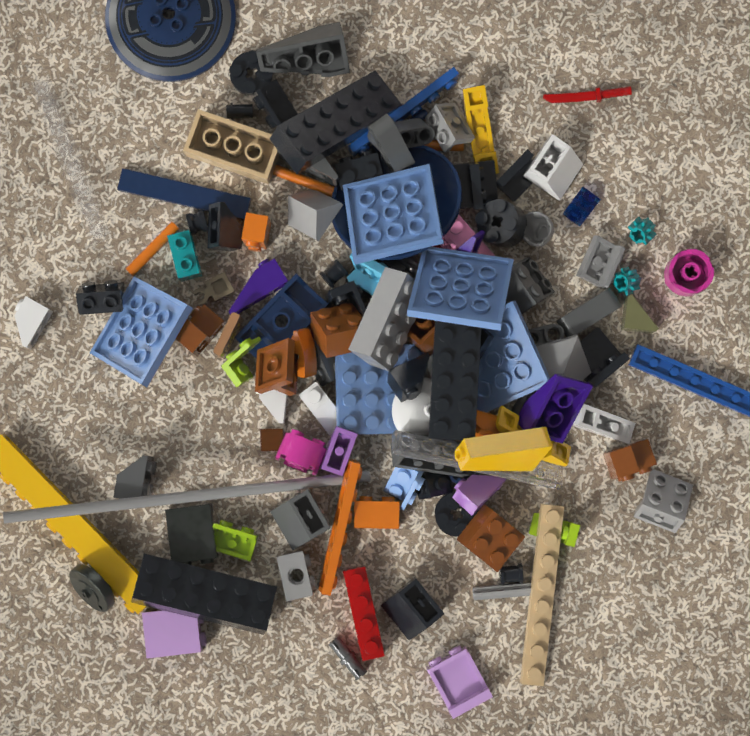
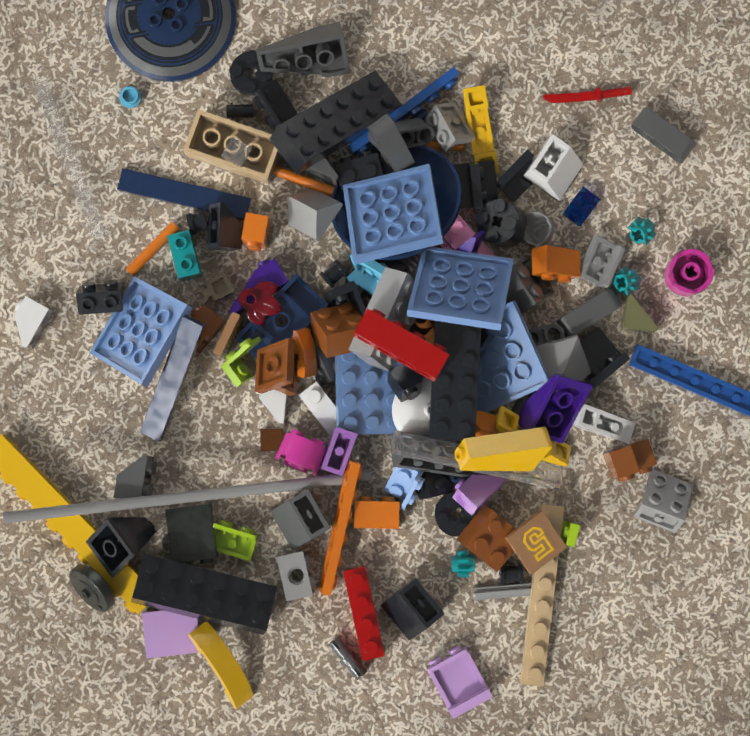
none -> black slope [86,517,156,578]
none -> medium azure plate [119,86,142,108]
none -> tile [140,315,206,442]
none -> yellow slope [188,621,254,709]
none -> clear tile [221,137,252,168]
none -> dark red plate [238,281,282,325]
none -> red brick [353,308,450,382]
none -> teal gear [451,550,475,577]
none -> medium nougat tile [505,510,567,575]
none -> orange brick [532,245,581,283]
none -> dark grey beam [631,107,696,163]

